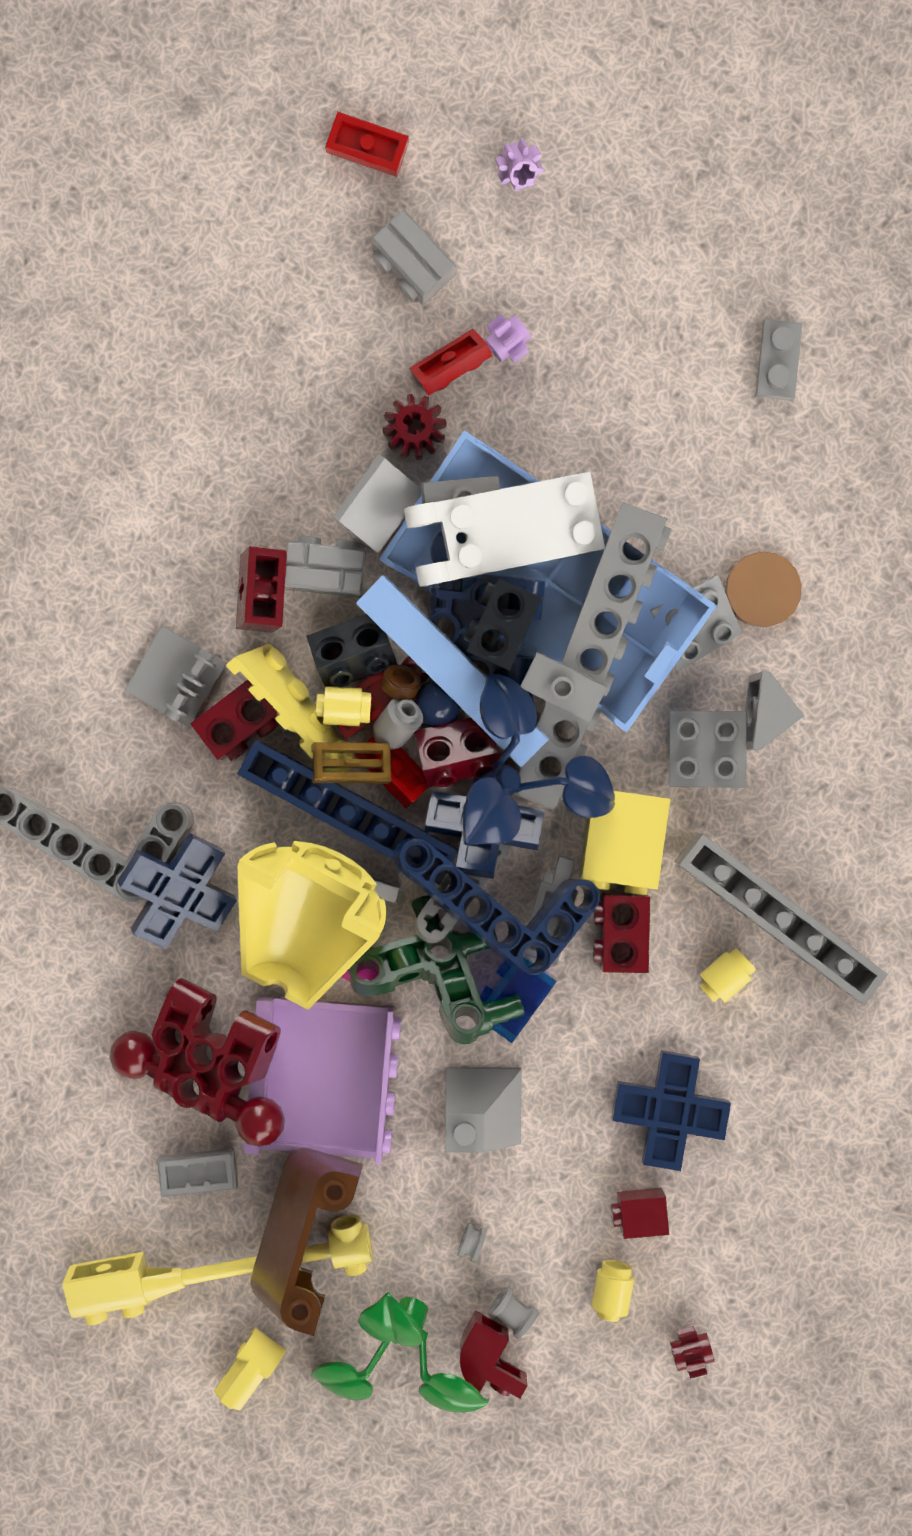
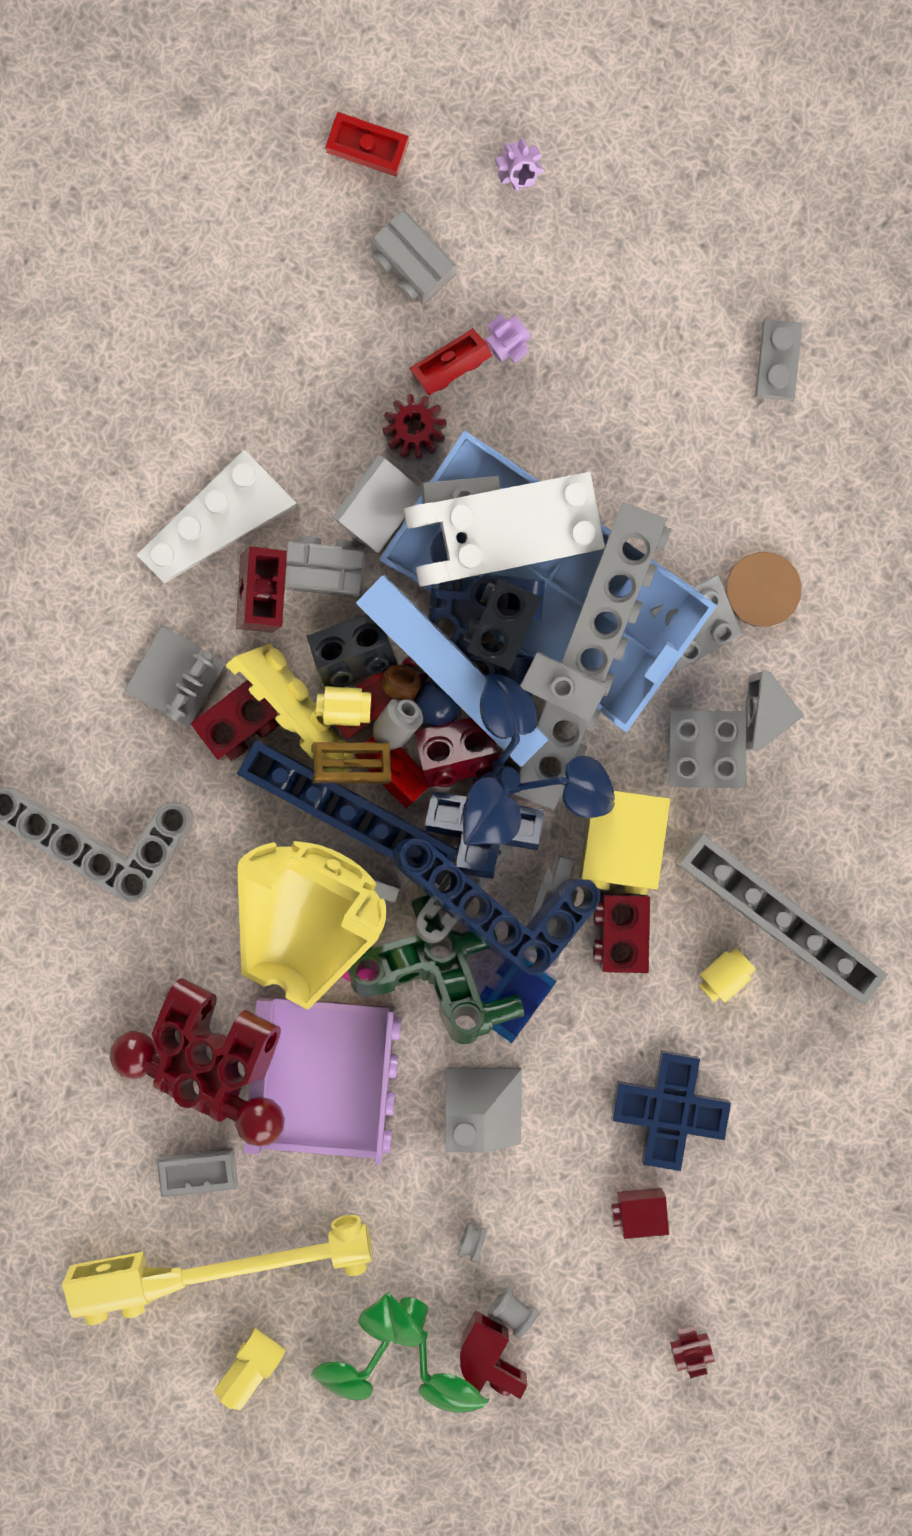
plate [117,833,237,949] -> none
reddish brown windscreen [250,1148,363,1336] -> none
light yellow brick [591,1260,635,1322] -> none
none -> white wing [137,450,298,583]

